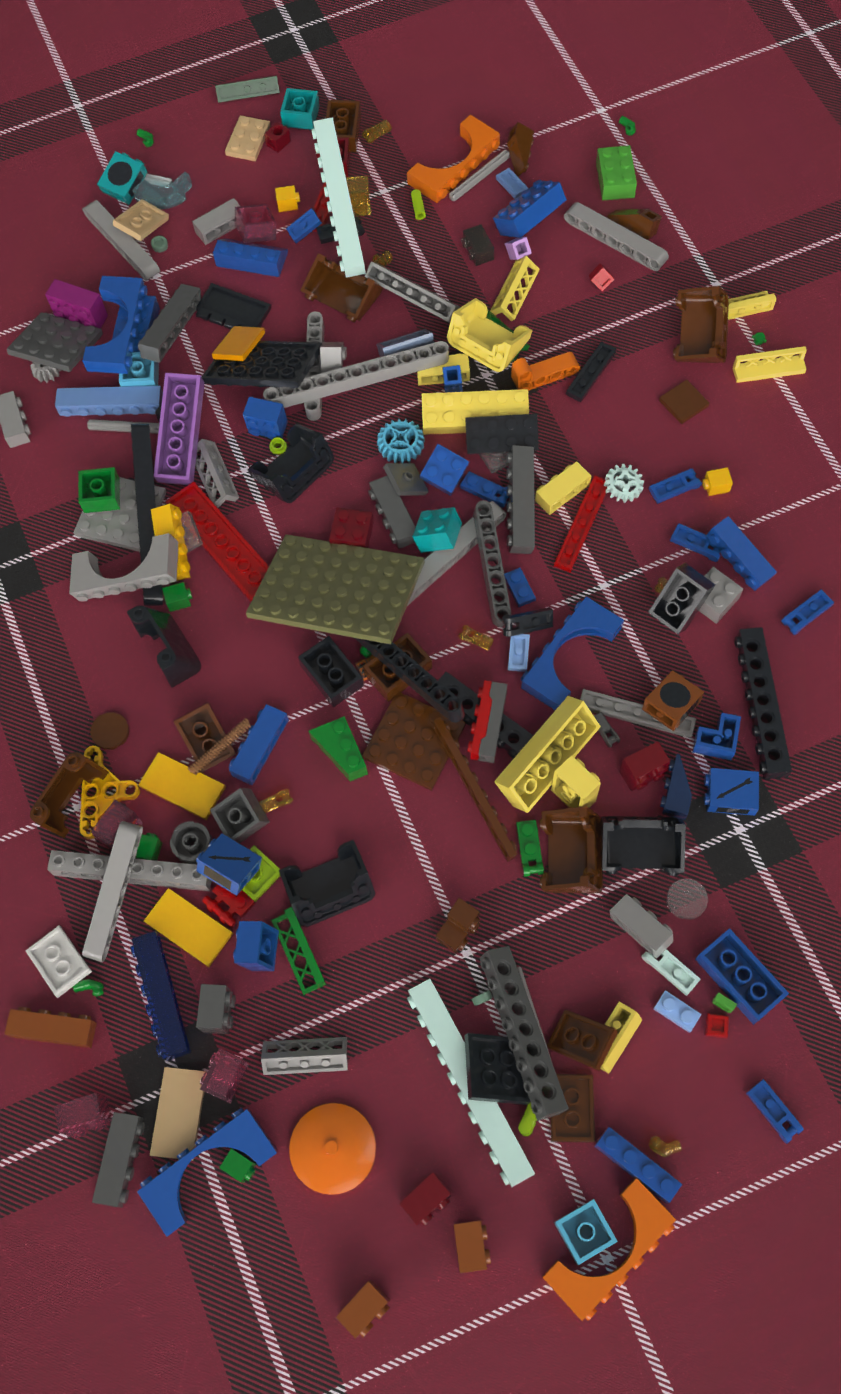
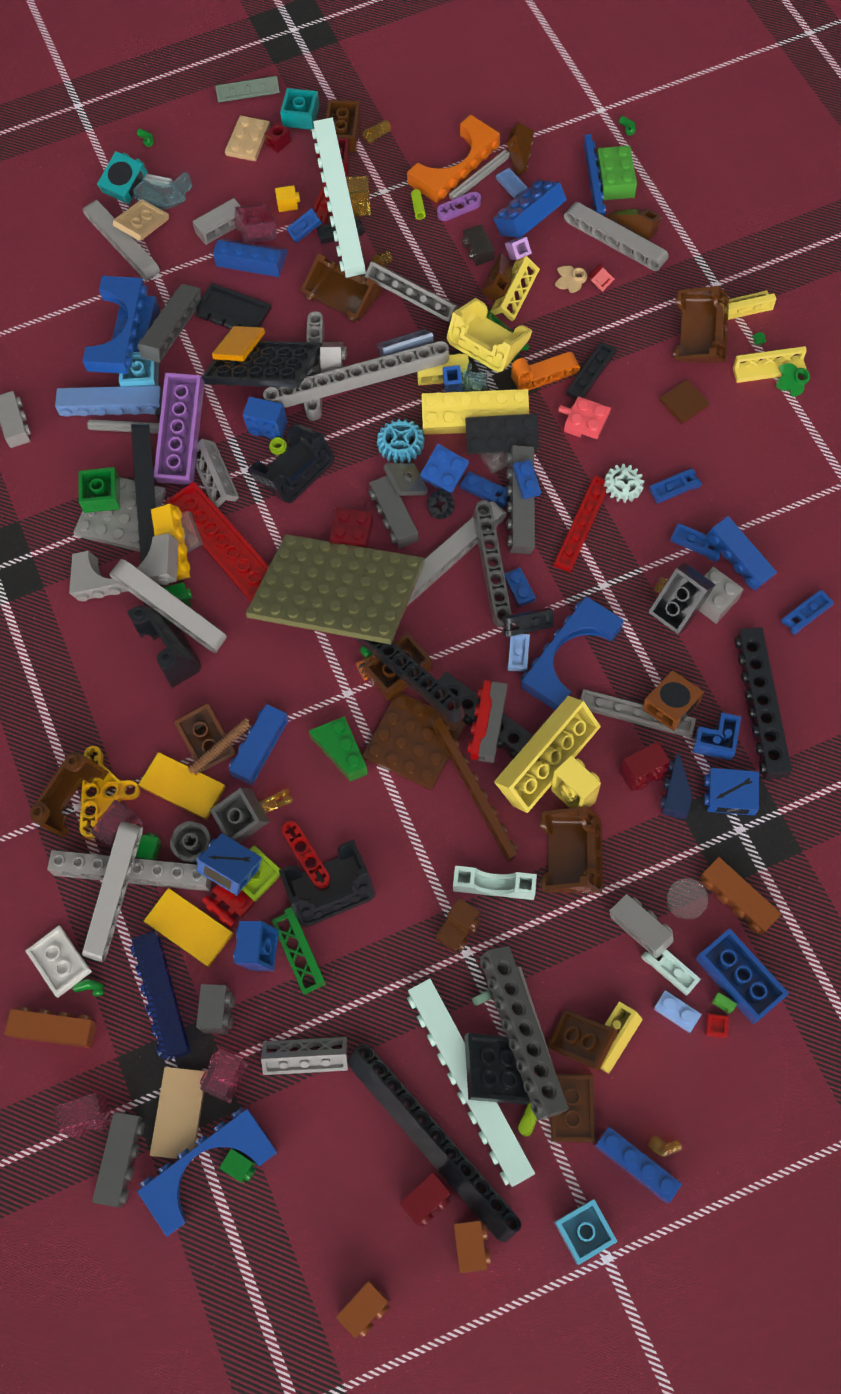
dark grey plate [7,312,103,372] -> none
light grey gear [30,362,61,383] -> none
magenta brick [45,279,108,329] -> none
reddish brown tile [90,712,130,750] -> none
sand green tile [151,236,168,253] -> none
orange dish [289,1103,376,1195] -> none
black brick [298,636,364,708] -> none
teal brick [412,507,462,553] -> none
clear yellow bar [458,625,494,651] -> none
green plate [516,820,544,877] -> none
light yellow brick [535,462,591,515] -> none
orange arch [542,1178,676,1321] -> none
dark grey bar [594,712,620,748] -> none
black windscreen [601,816,686,876] -> none
yellow brick [702,467,733,496] -> none
blue plate [746,1079,804,1144] -> none
none -> light grey beam [109,559,227,653]
none -> red beam [282,821,330,889]
none -> black beam [347,1044,522,1242]
none -> black gear [426,490,455,519]
none -> medium lavender beam [437,192,481,221]
none -> light aqua arch [453,866,537,900]
none -> clear light blue bracket [462,363,487,392]
none -> reddish brown slope [481,253,513,302]
none -> blue plate [512,460,541,499]
none -> tan plate [555,266,587,293]
none -> coral plate [558,396,611,440]
none -> blue plate [584,134,606,215]
none -> dark orange brick [699,857,782,936]
none -> green plate [776,363,810,397]

